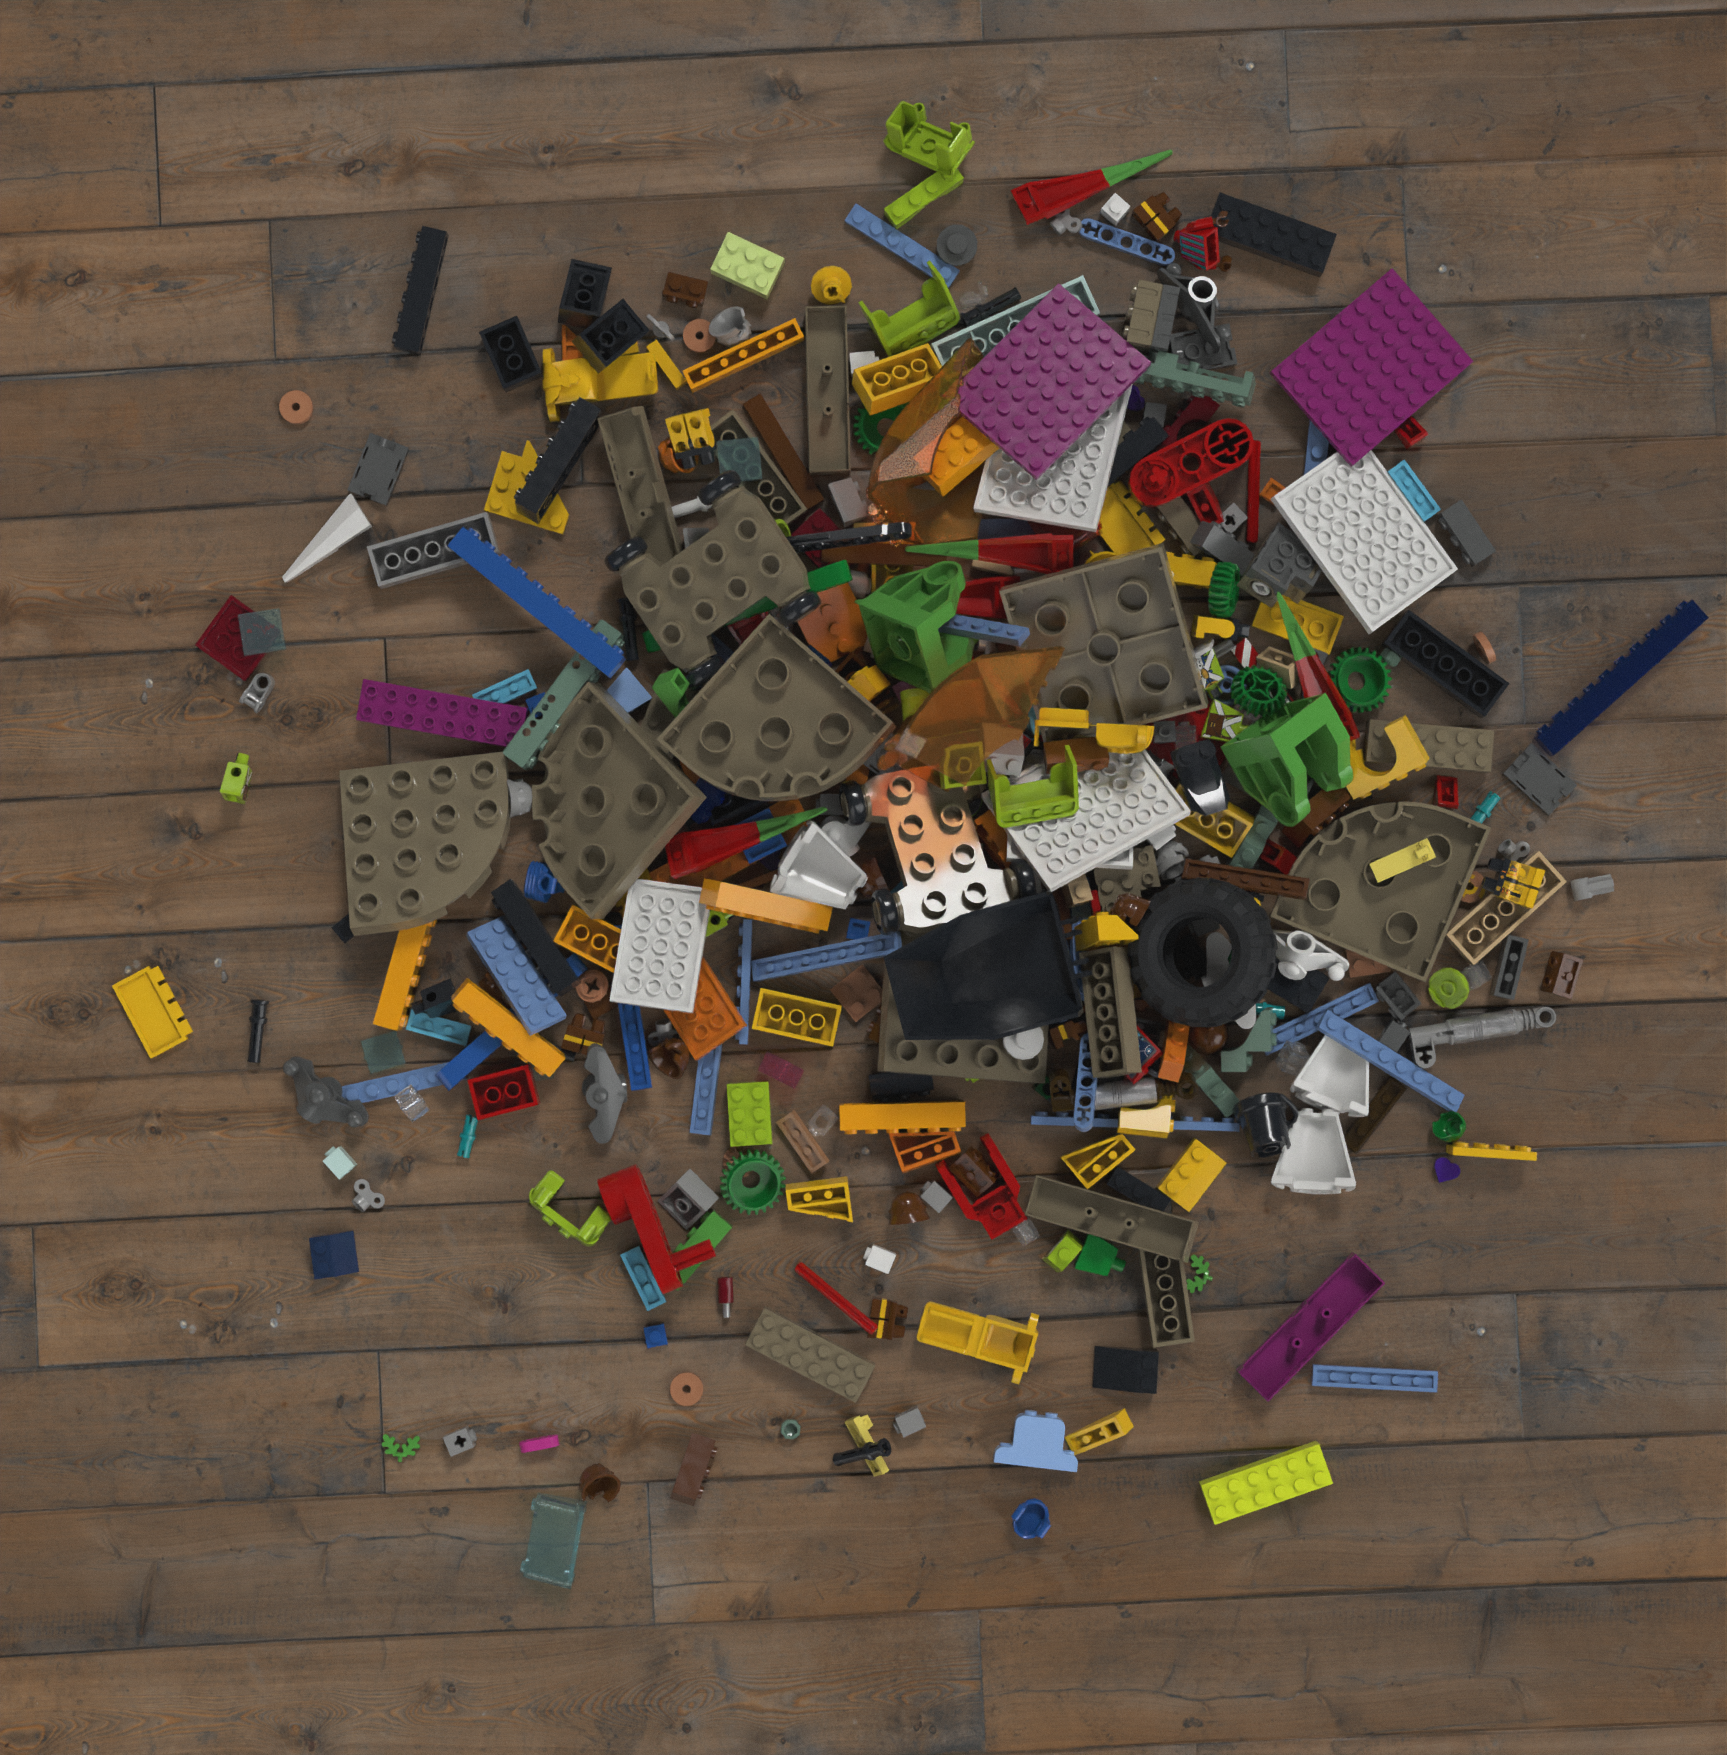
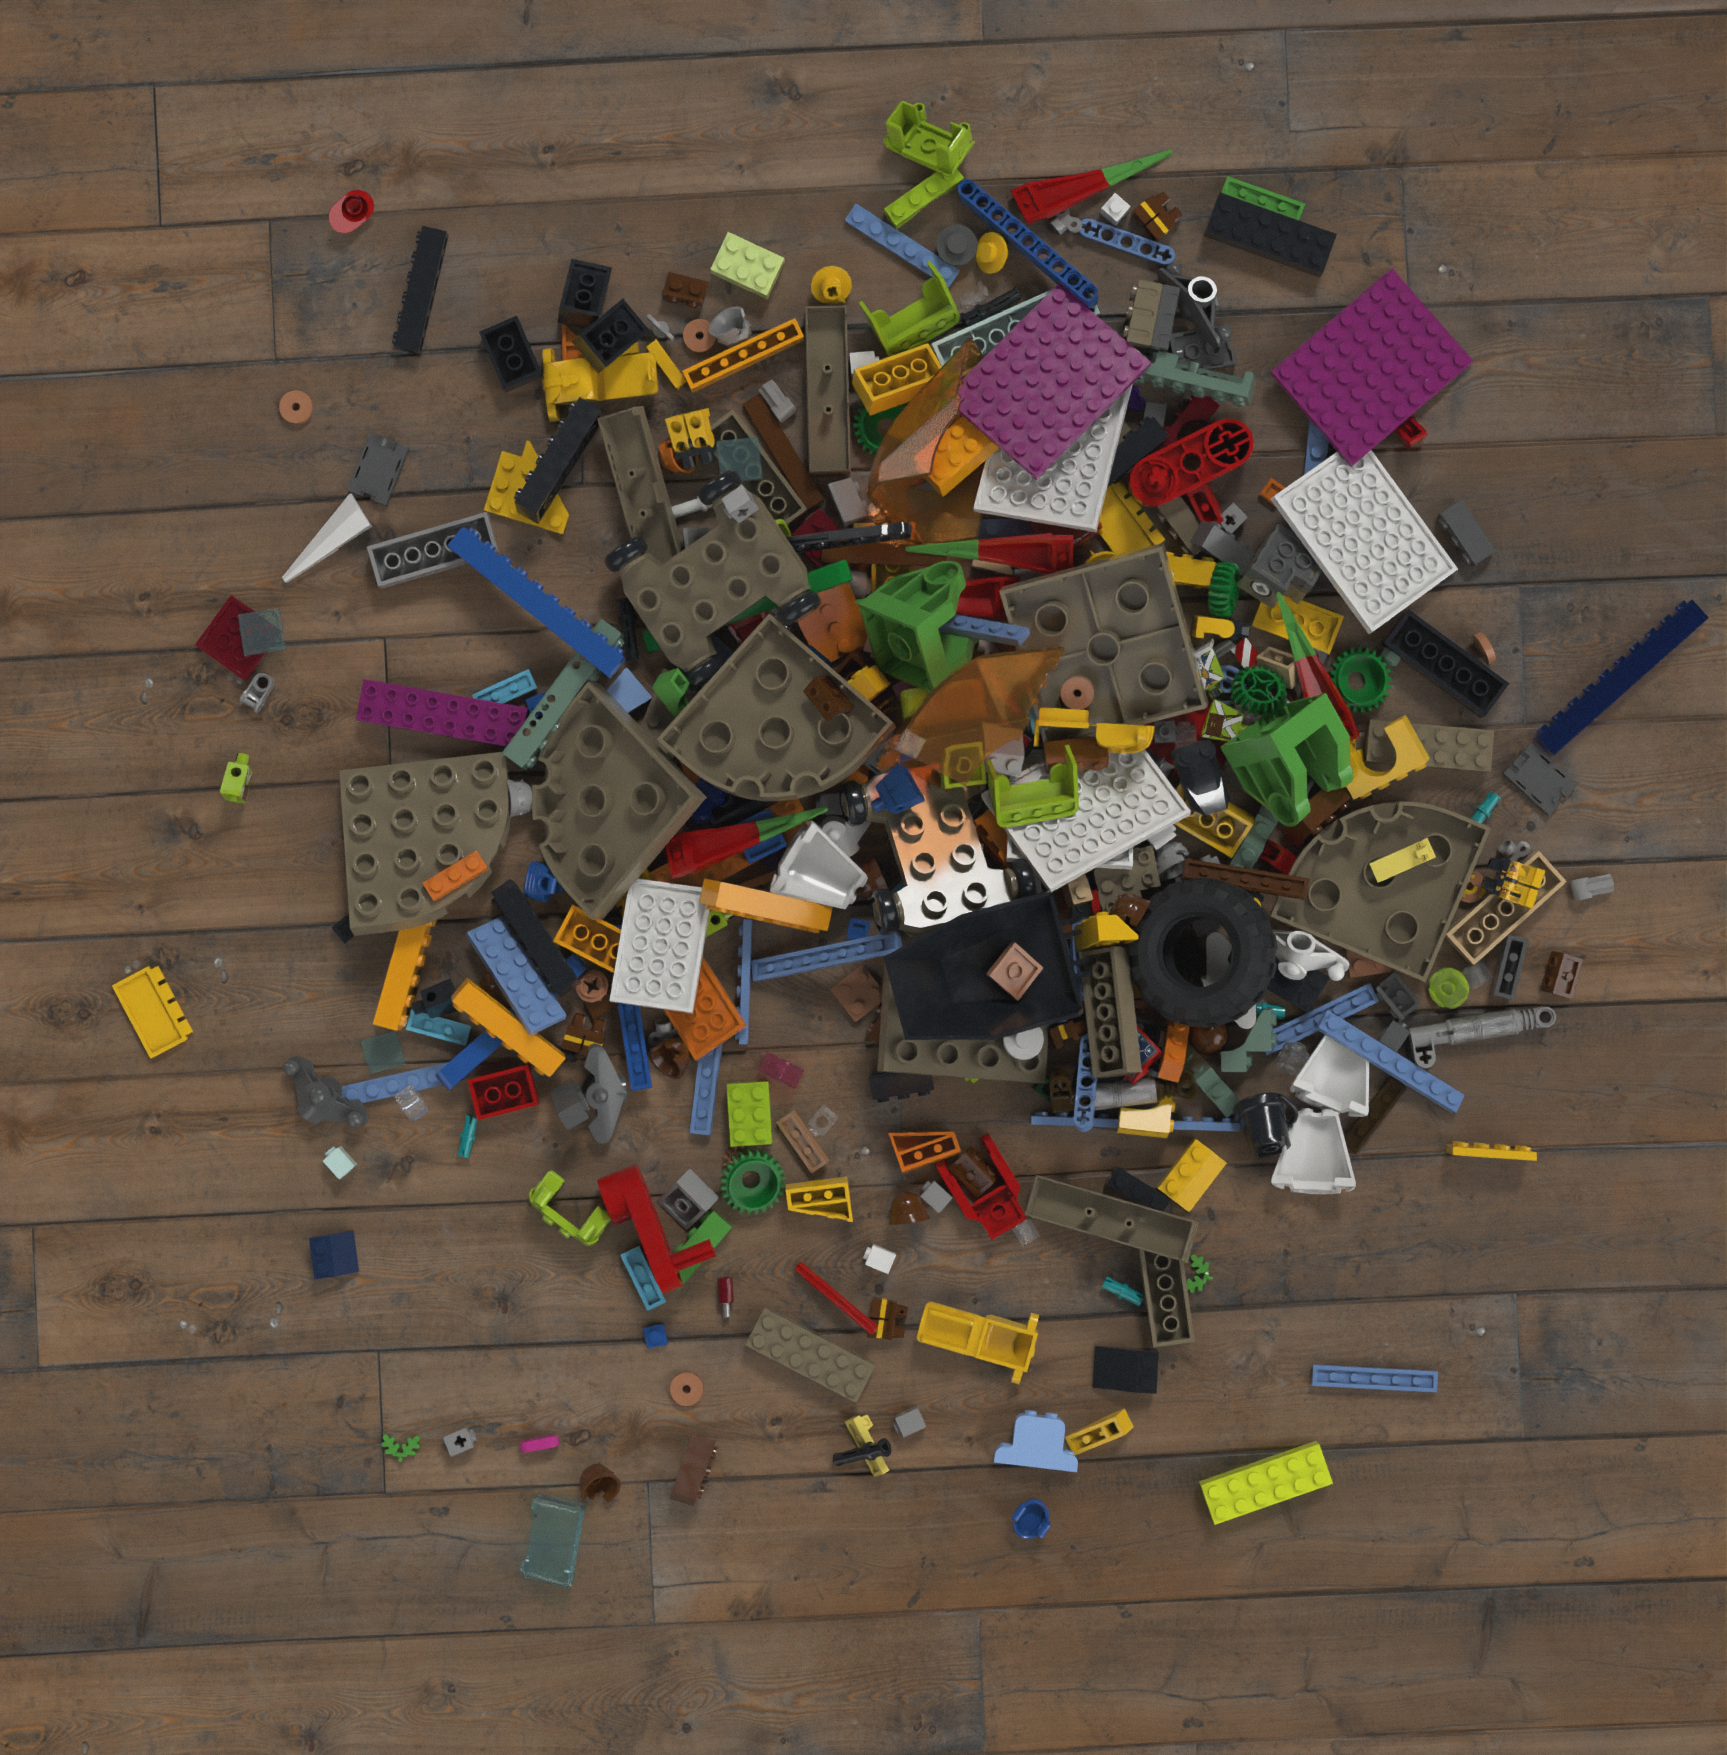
black pin [247,999,270,1063] -> none
light grey piece [352,1179,385,1212] -> none
yellow brick [752,988,842,1047] -> none
sand green tile [781,1419,801,1440] -> none
light orange brick [839,1100,966,1134] -> none
lime torso [1042,1229,1083,1273] -> none
yellow wedge [1060,1133,1135,1190] -> none
green torso [1073,1234,1126,1276] -> none
red torso [1173,211,1232,272] -> none
magenta piece [1236,1252,1385,1402] -> none
red axle [1246,440,1261,543] -> none
medium azure plate [1388,460,1441,522] -> none
green hair [1432,1111,1466,1143] -> none
red slope [1433,775,1459,810] -> none
dark purple tile [1434,1157,1460,1183] -> none
none -> red piece [328,190,374,233]
none -> orange plate [422,850,488,902]
none -> dark grey brick [550,1078,590,1130]
none -> light grey brick [722,485,760,523]
none -> light grey piece [758,379,797,423]
none -> reddish brown bracket [803,676,854,721]
none -> blue torso [871,764,925,814]
none -> blue beam [958,179,1099,309]
none -> yellow piece [976,232,1008,274]
none -> nougat plate [986,941,1043,1001]
none -> nougat piece [1061,675,1095,710]
none -> teal pin [1101,1276,1144,1306]
none -> bright green plate [1221,176,1305,220]

